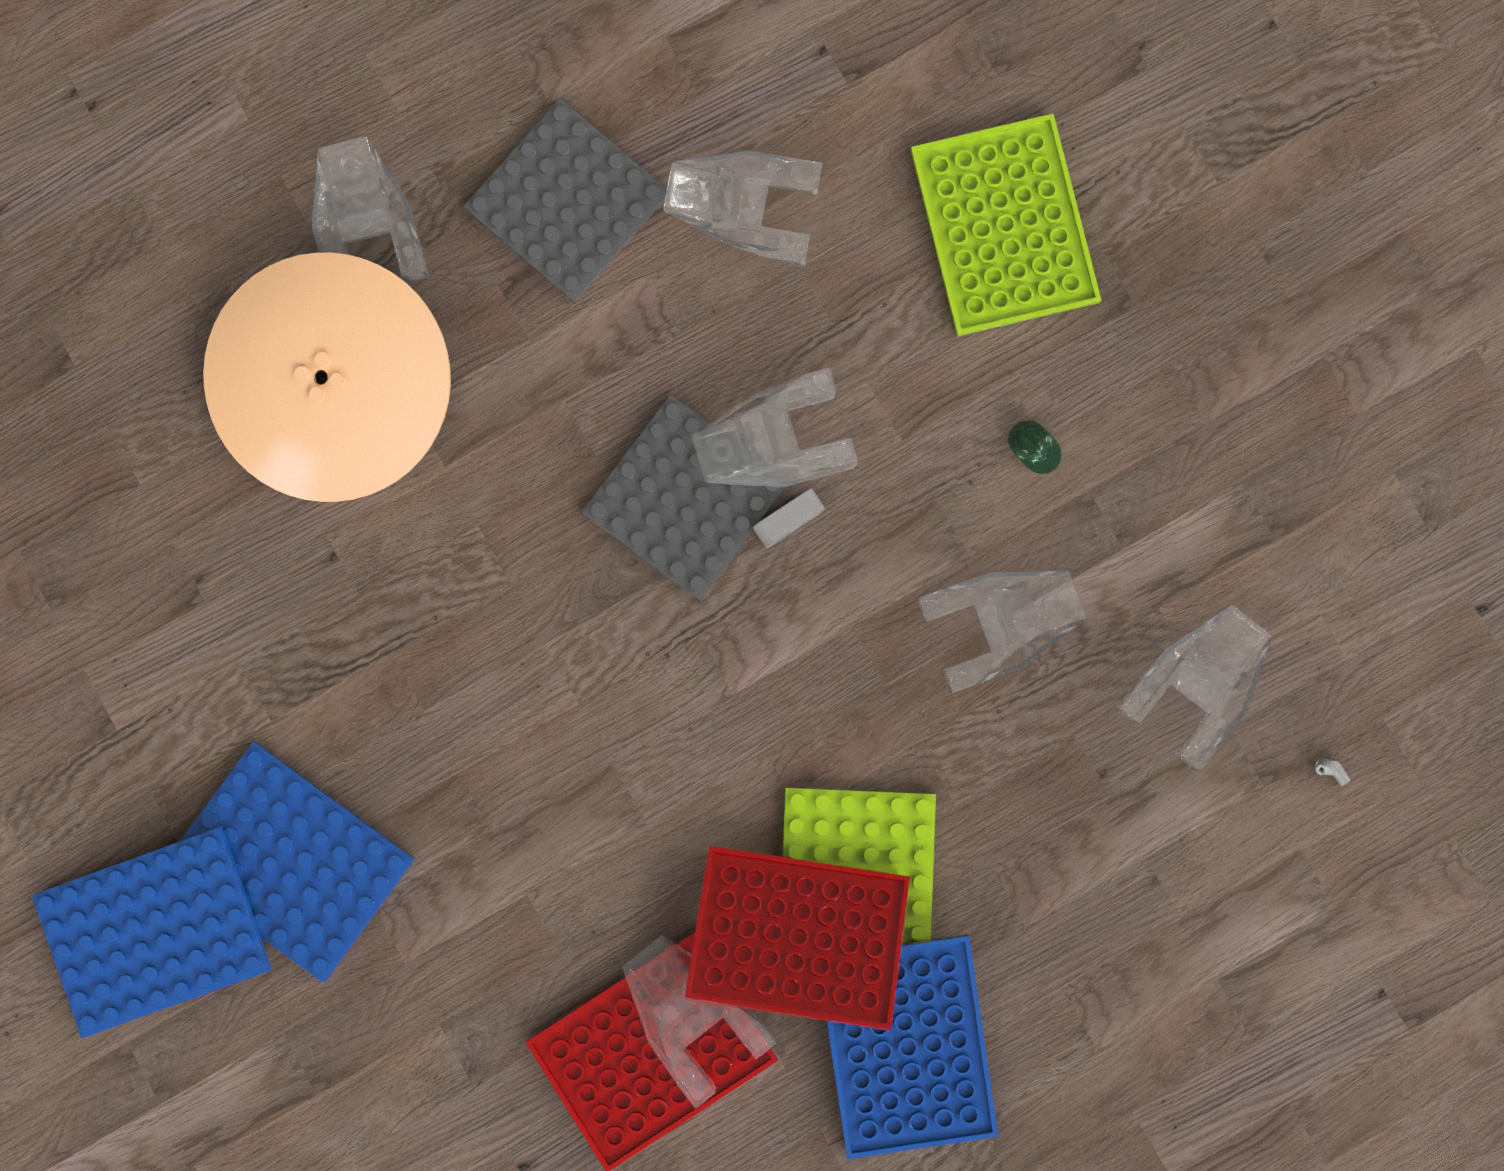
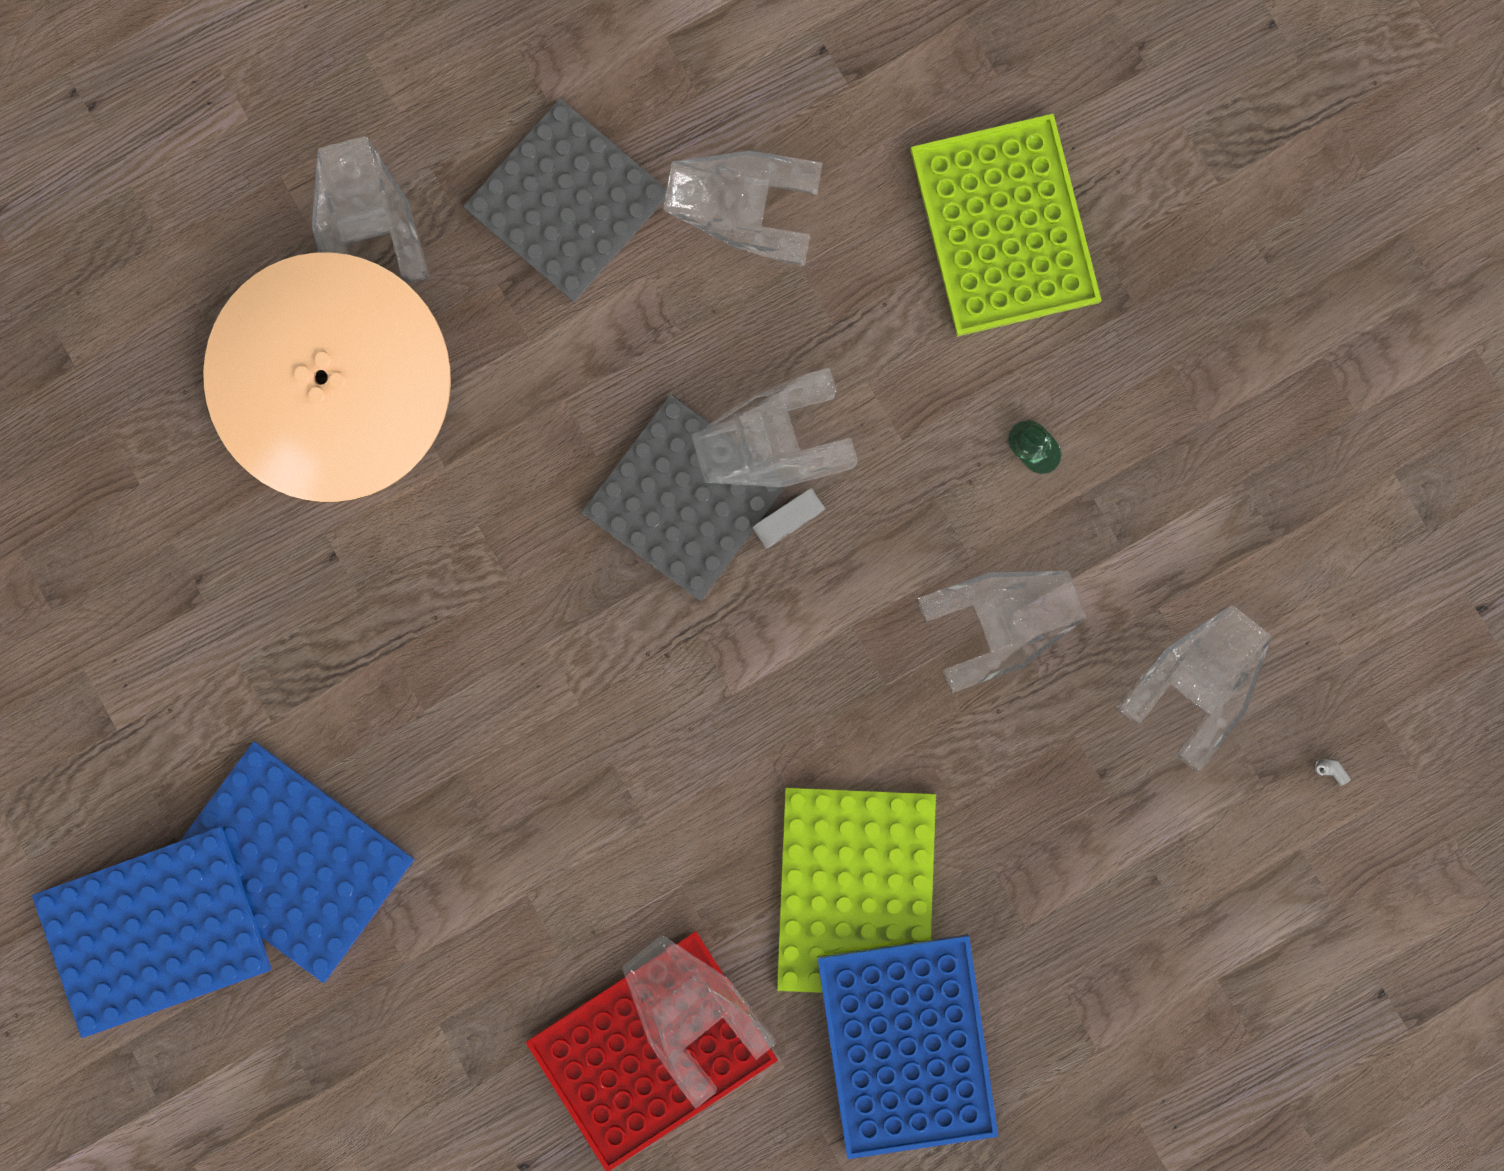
red plate [685,846,910,1031] -> none

